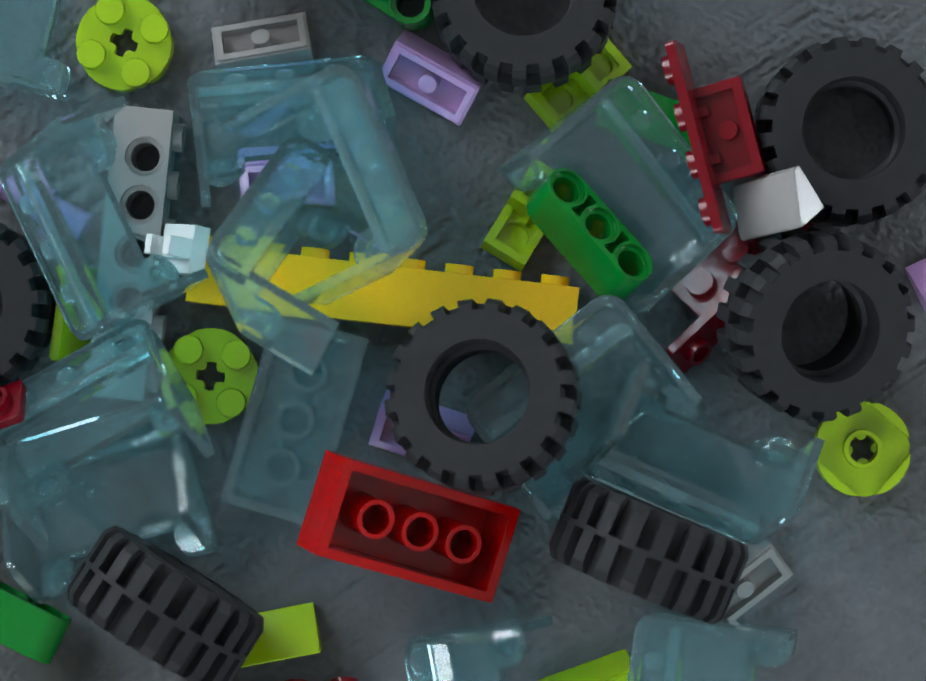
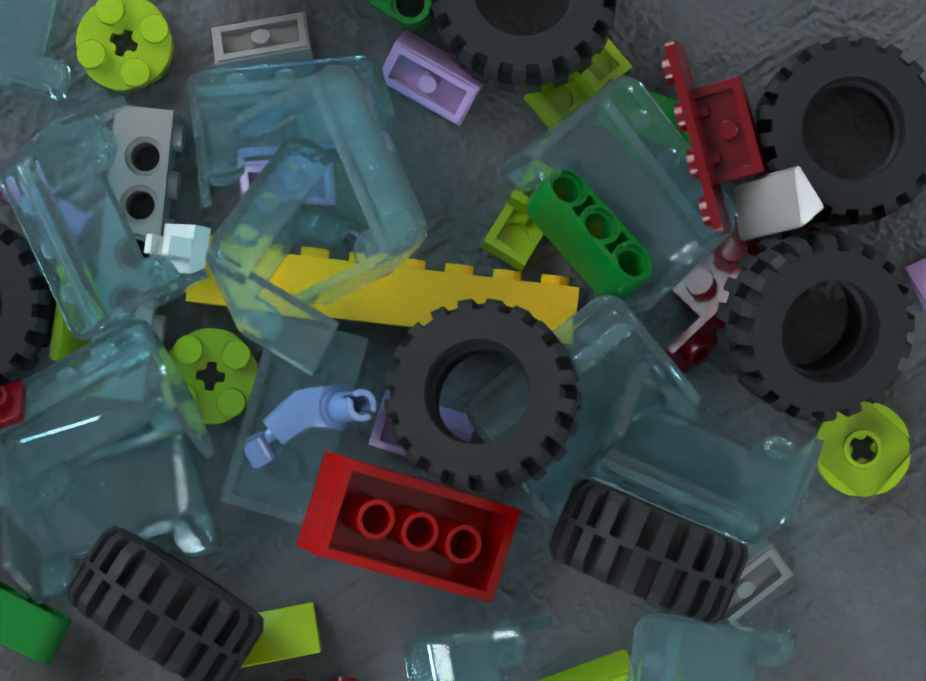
none -> medium blue arm [244,384,377,469]

